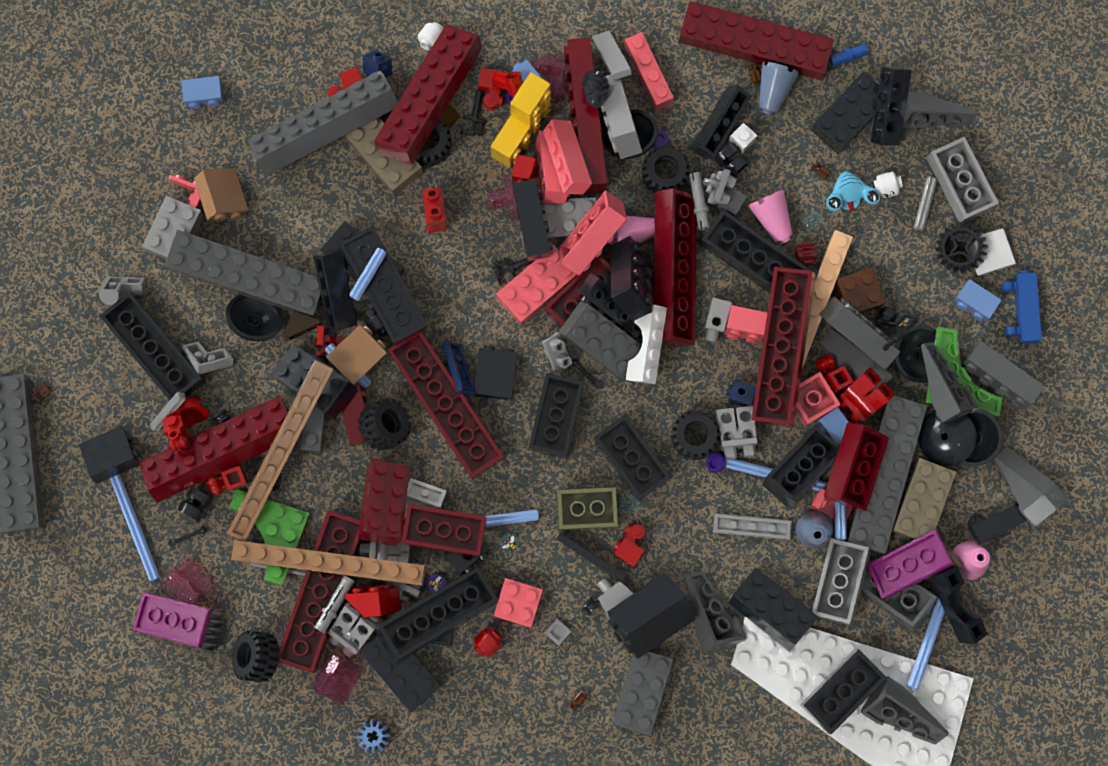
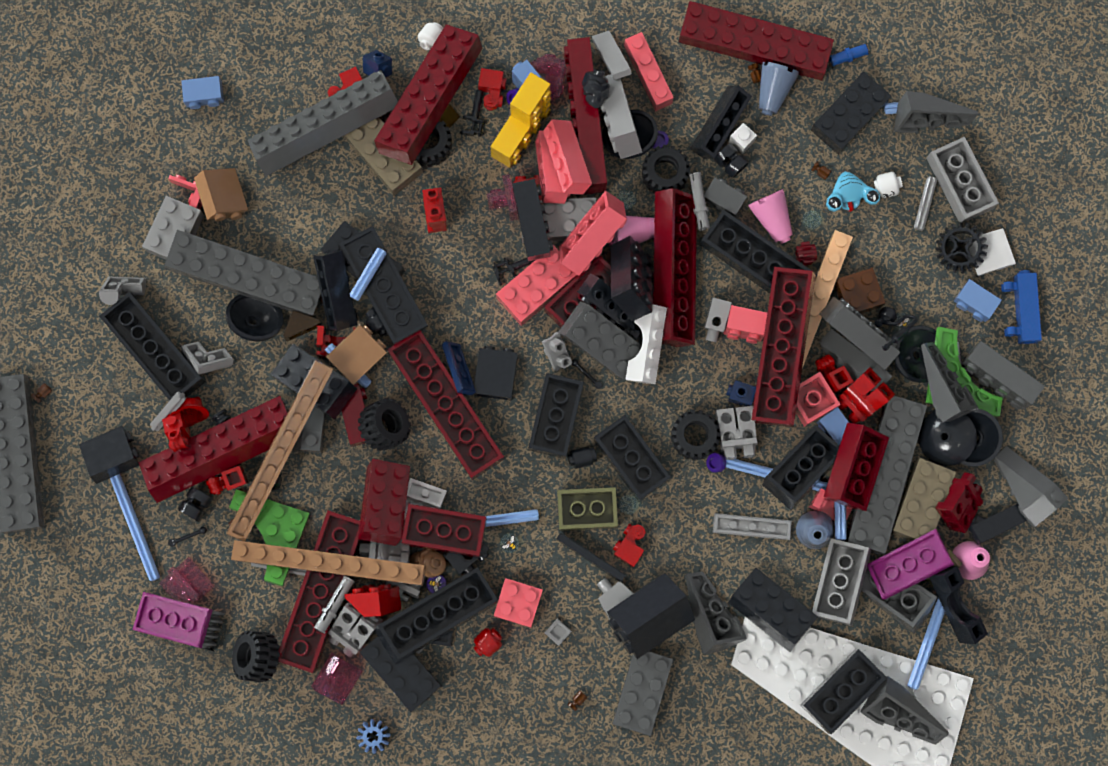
red piece [492,70,523,96] -> none
red brick [511,155,538,183] -> none
black bush [581,596,599,615] -> none
light grey hips [703,169,737,205] -> none
black brick [871,67,912,146] -> none
none -> medium nougat head [410,549,446,578]
none -> black brick [568,446,597,469]
none -> dark red hips [935,472,983,533]

